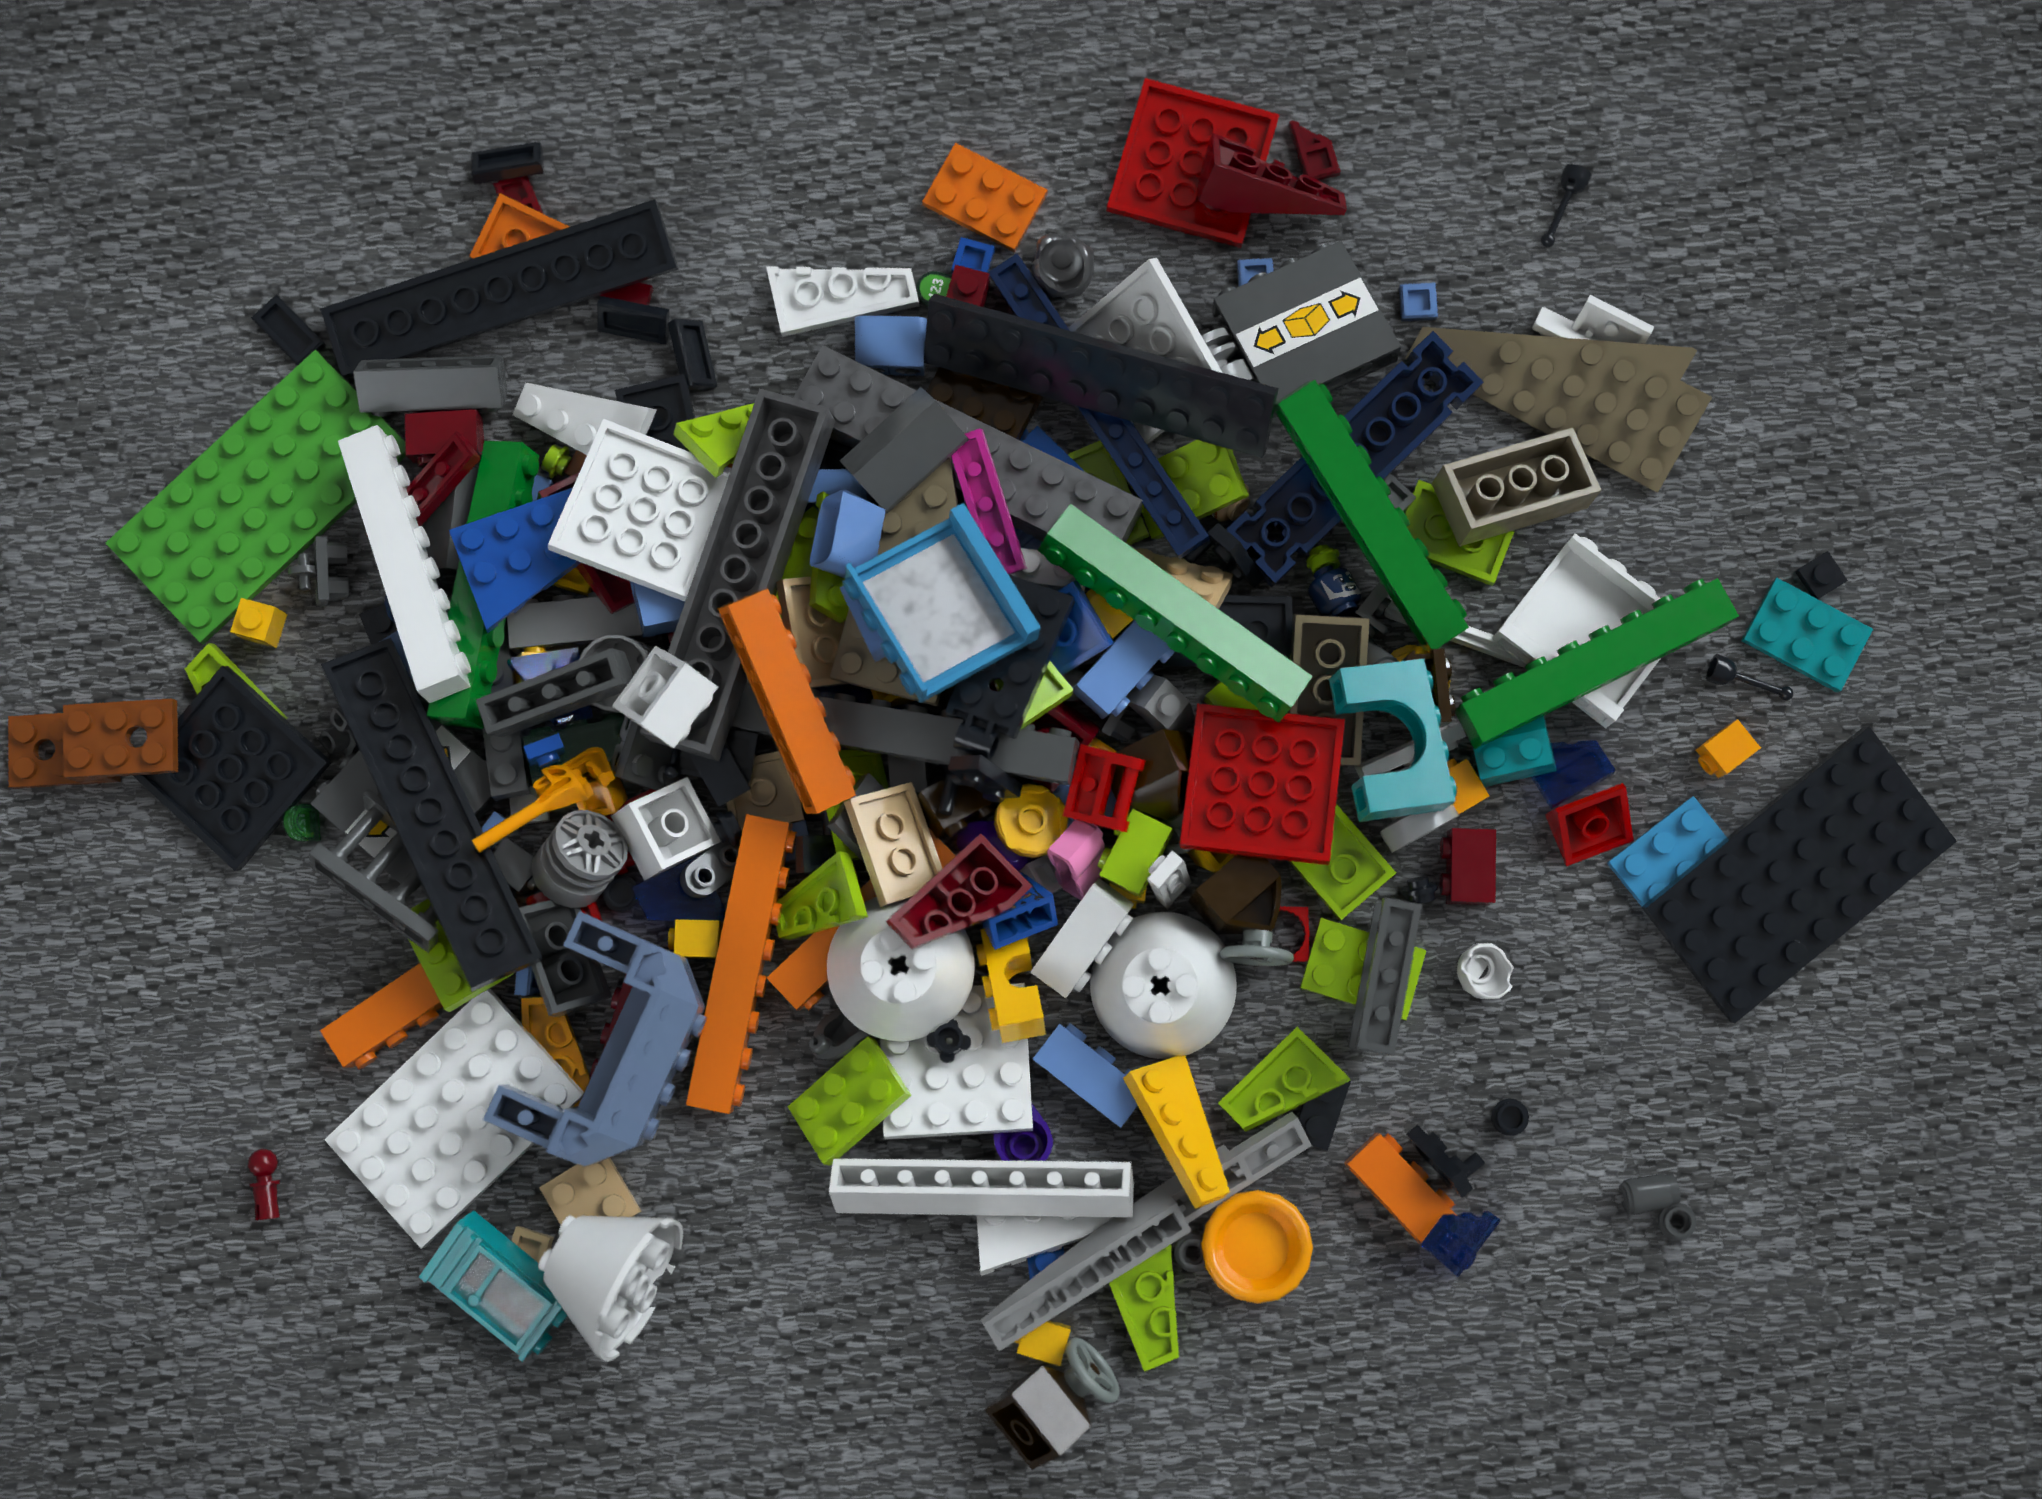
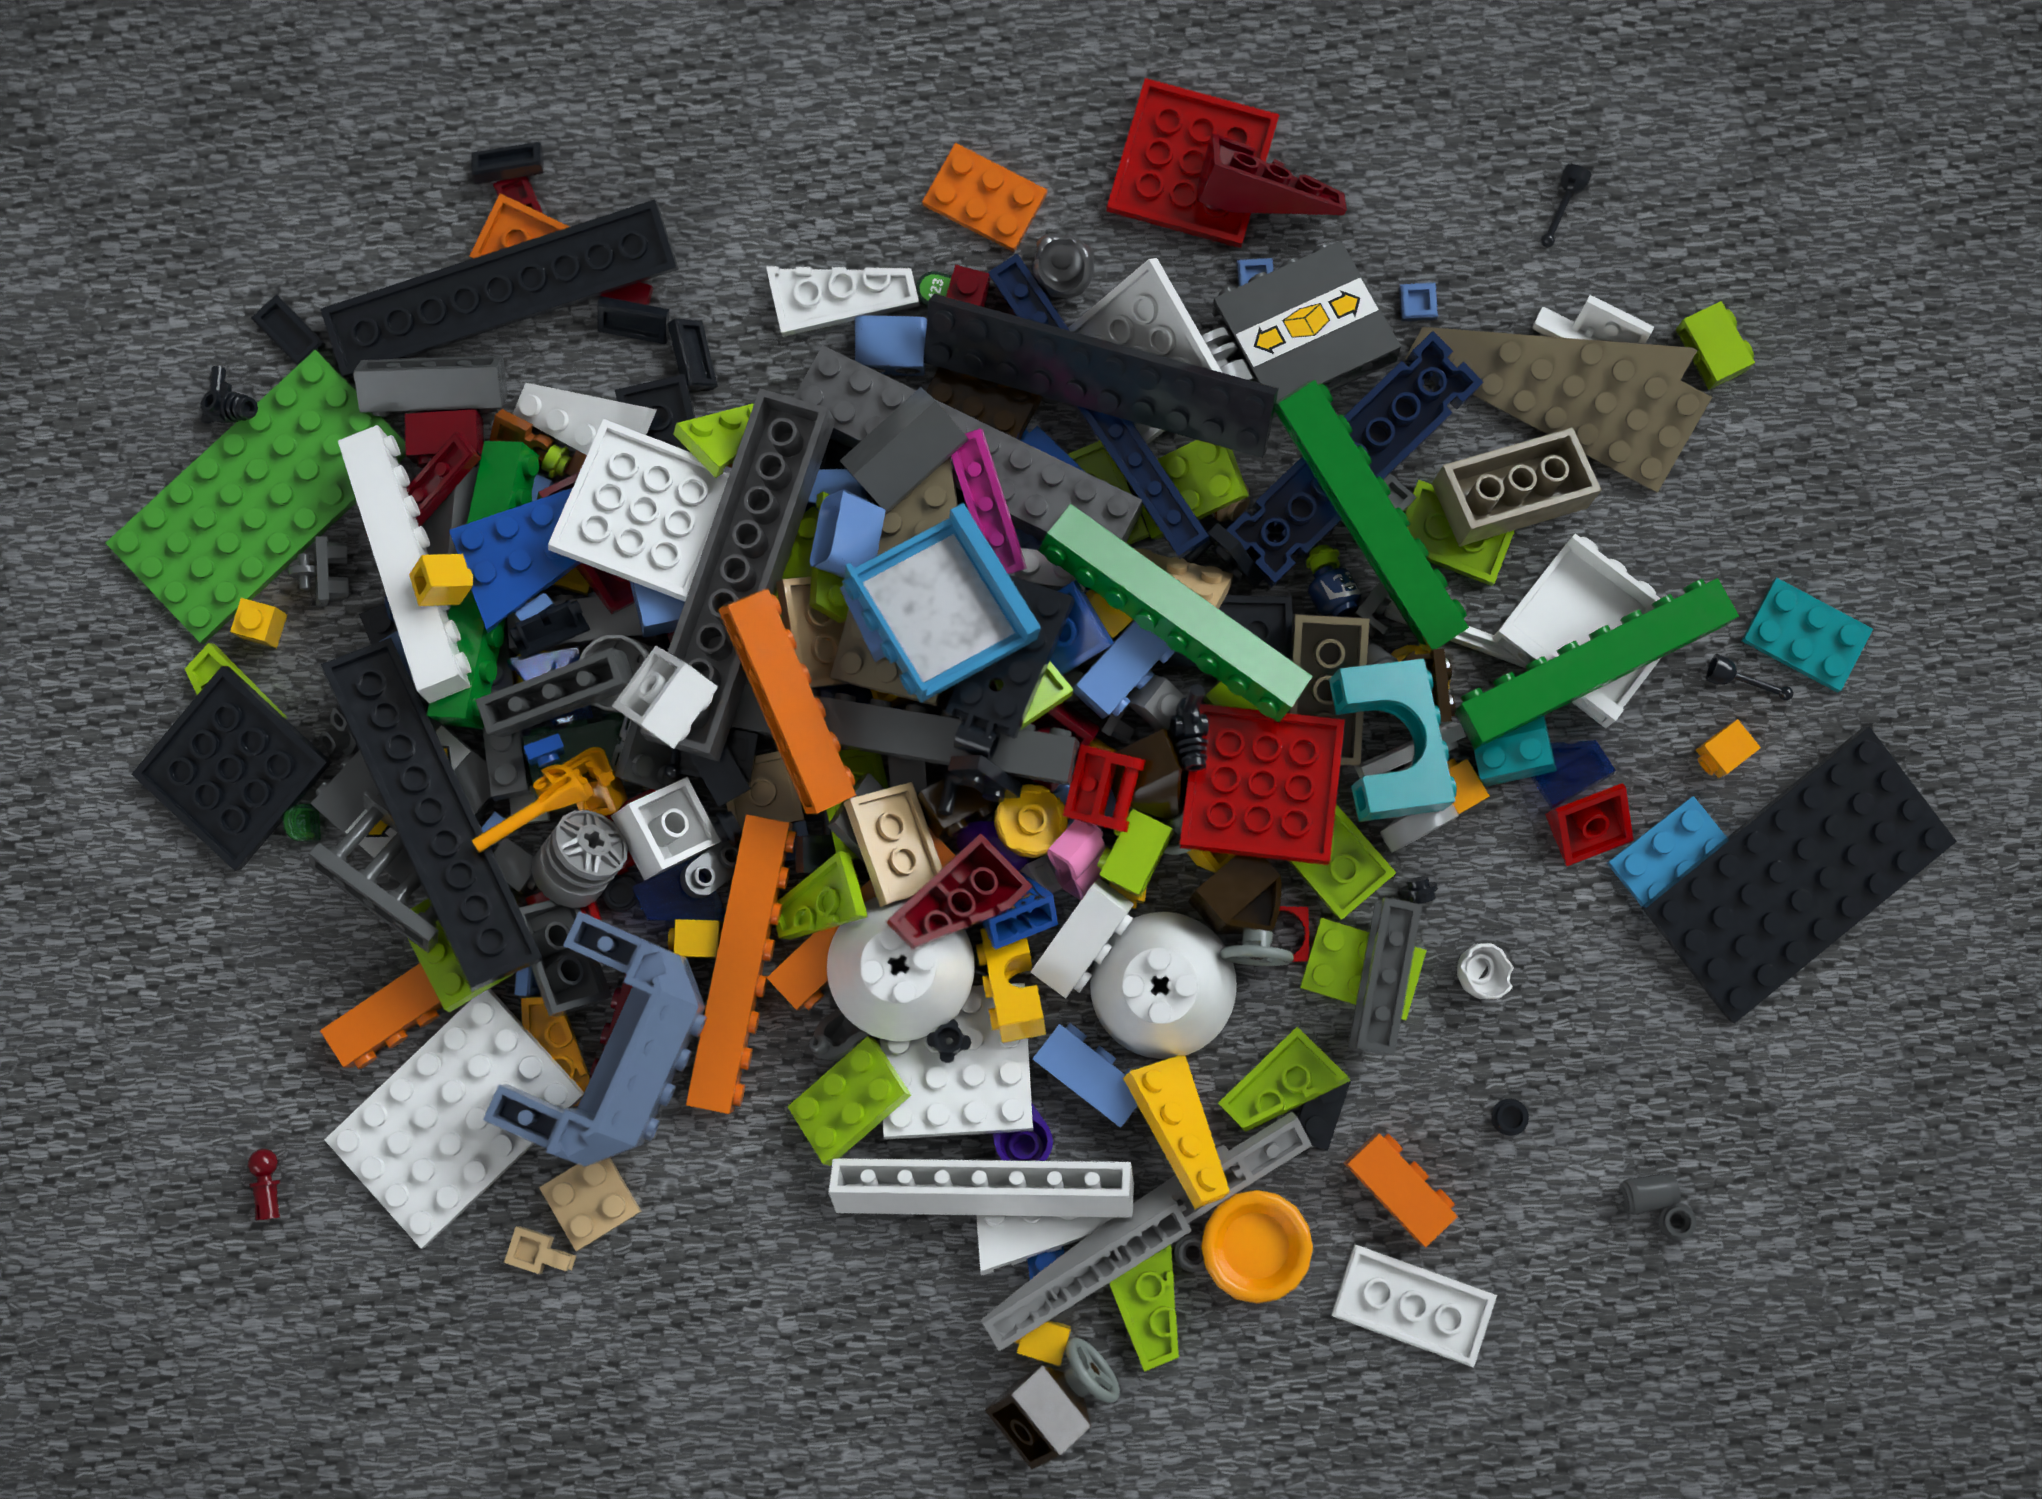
dark orange bracket [8,698,178,789] -> none
teal door [419,1210,568,1362] -> none
white cone [538,1215,683,1361] -> none
blue plate [951,237,995,274] -> none
white plate [1148,851,1191,909] -> none
dark red tile [1288,120,1341,181] -> none
black plate [1407,1124,1485,1198] -> none
clear blue wing [1420,1211,1501,1277] -> none
dark red brick [1440,828,1496,905] -> none
black plate [1795,551,1848,599] -> none
none -> black piece [200,366,258,424]
none -> yellow brick [409,554,473,606]
none -> dark orange plate [489,409,554,465]
none -> black hinge [509,599,590,659]
none -> medium blue tile [515,593,556,621]
none -> black piece [1170,684,1209,772]
none -> white tile [1331,1244,1497,1367]
none -> lime brick [1676,301,1755,390]

